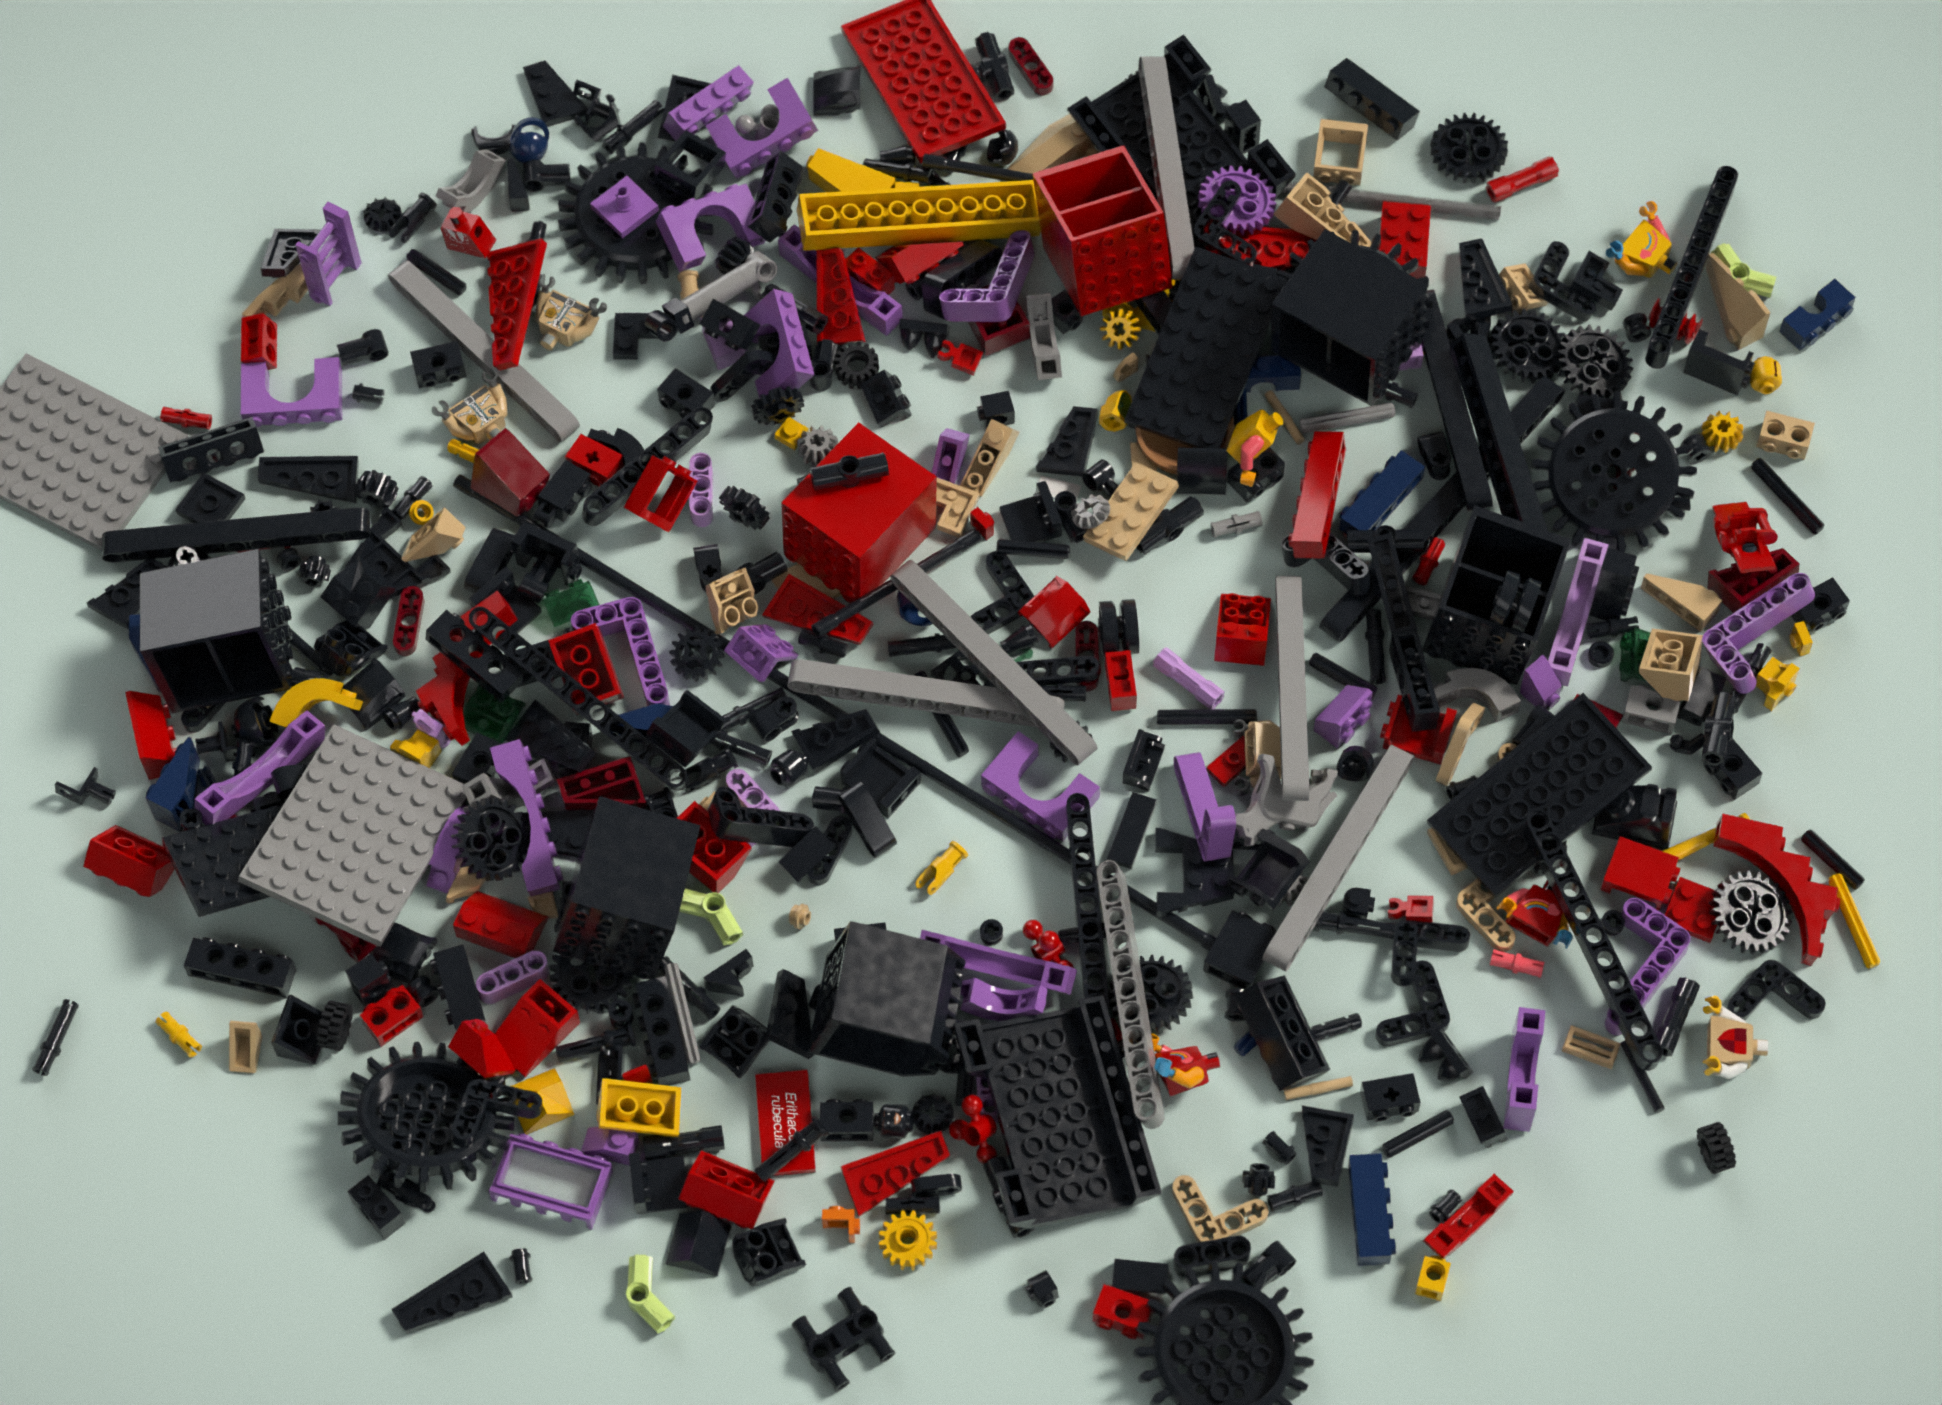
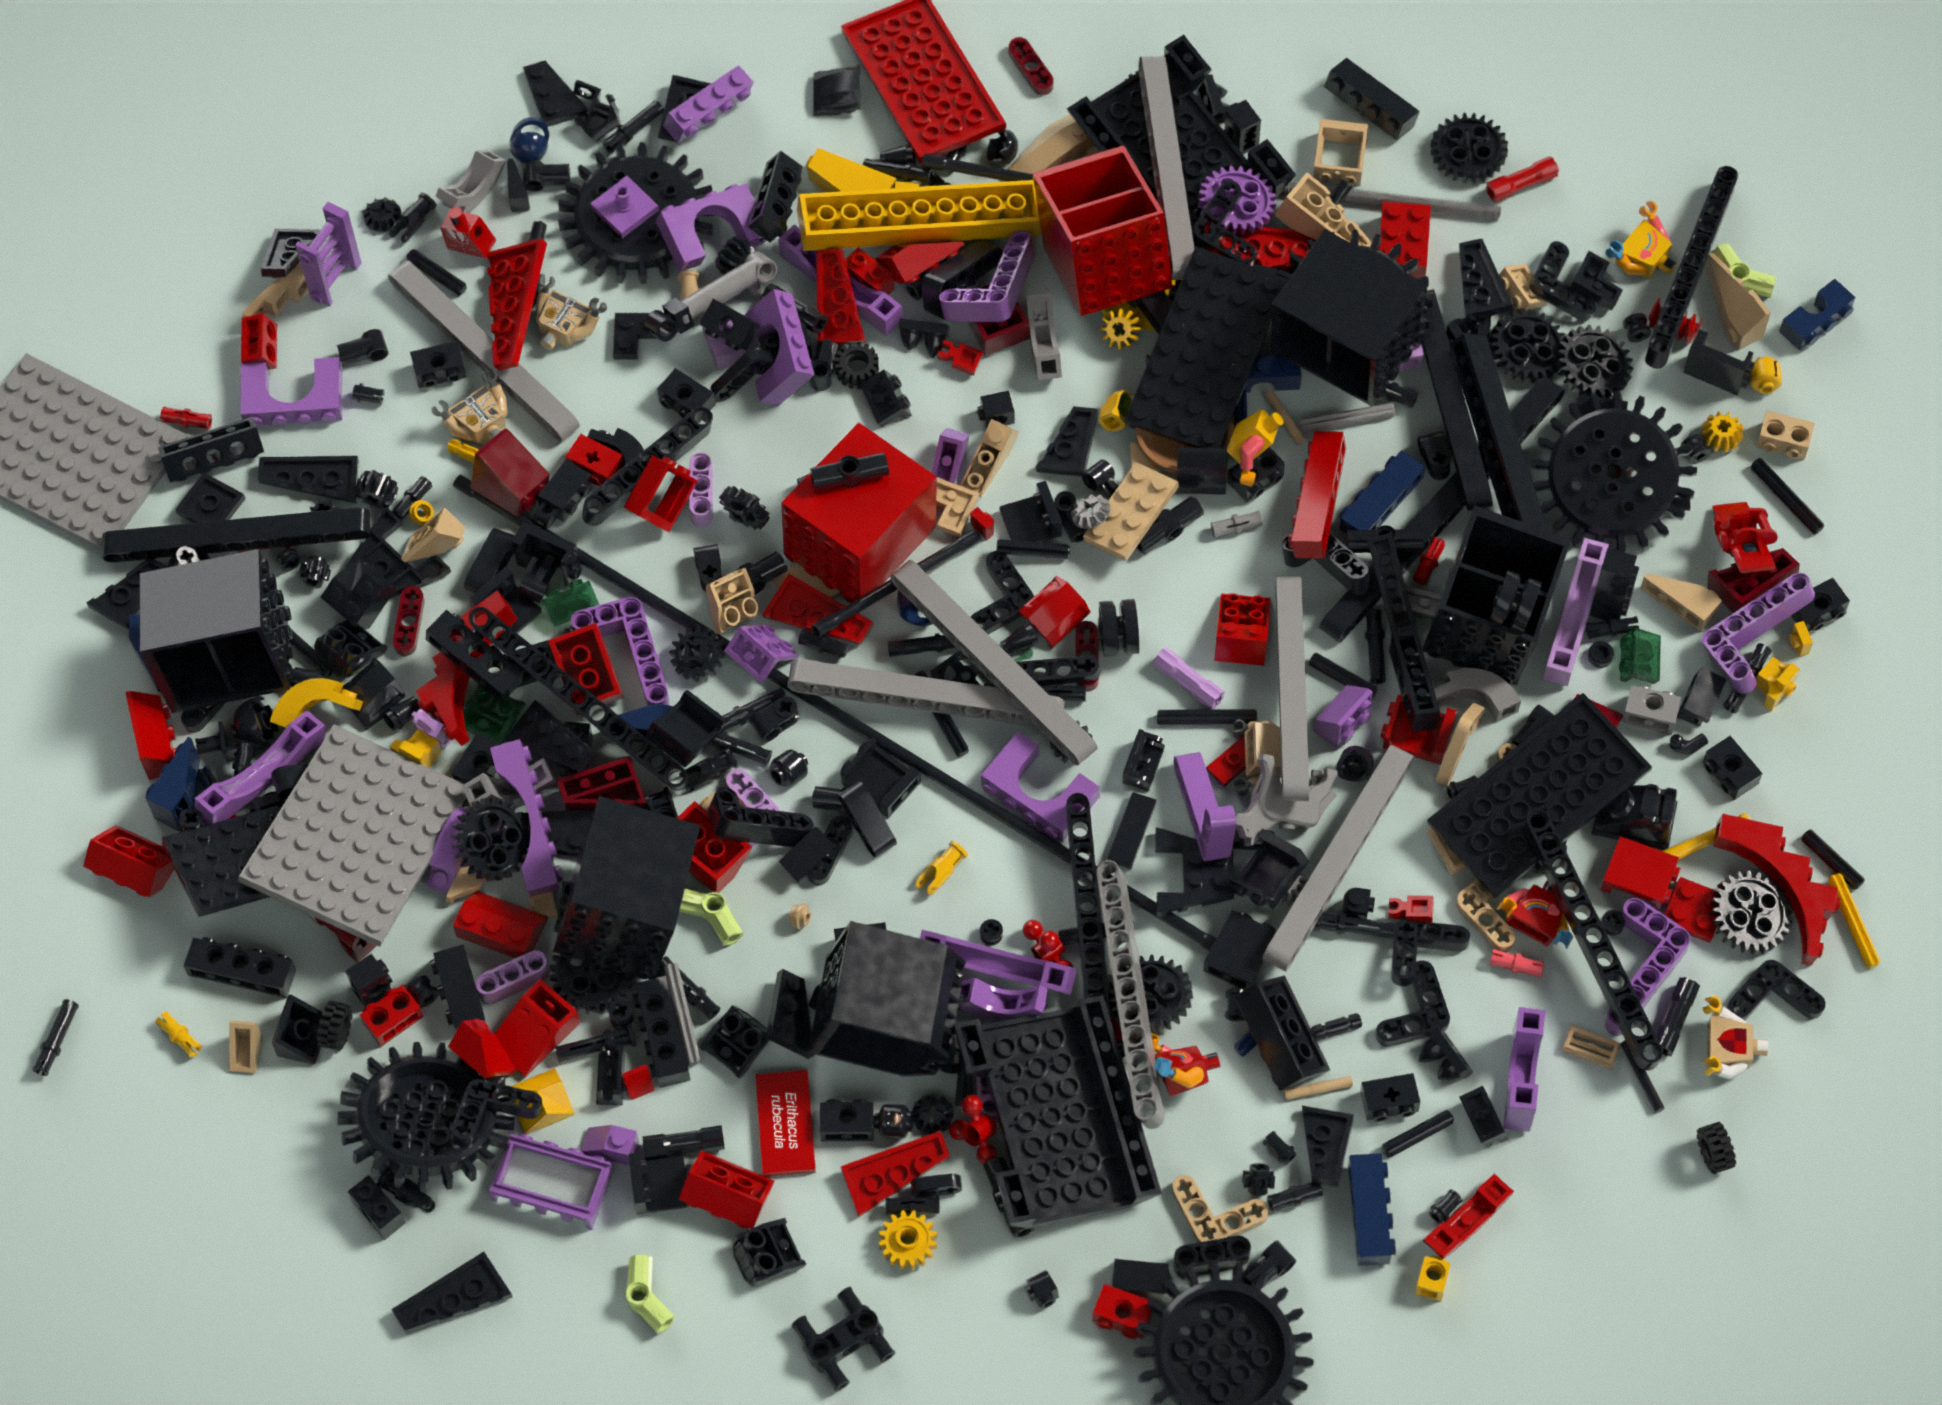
black bracket [55,767,116,805] -> none
black slope [373,923,438,984] -> none
black helmet [471,124,515,155] -> none
black pin [509,1248,533,1284] -> none
yellow slope [596,1078,681,1137] -> none
black window [653,130,726,200] -> none
black slope [666,1210,731,1277] -> none
black slope [703,949,754,996] -> none
medium lavender arch [706,77,818,179] -> none
light grey piece [736,104,780,141] -> none
black gear [751,387,805,425] -> none
black pin [754,1116,829,1182] -> none
yellow plate [774,417,809,451] -> none
black wing [791,709,880,773] -> none
light grey gear [797,425,838,467] -> none
orange bracket [822,1206,860,1243] -> none
black bush [970,62,986,83] -> none
black piece [975,32,1014,101] -> none
white sticker [1039,476,1081,500] -> none
black brick [1051,290,1082,335] -> none
red brick [1105,650,1137,711] -> none
tan tile [1113,352,1138,382] -> none
medium lavender slope [1520,655,1562,708] -> none
tan slope [1639,628,1703,701] -> none
black piece [1702,692,1737,766] -> none

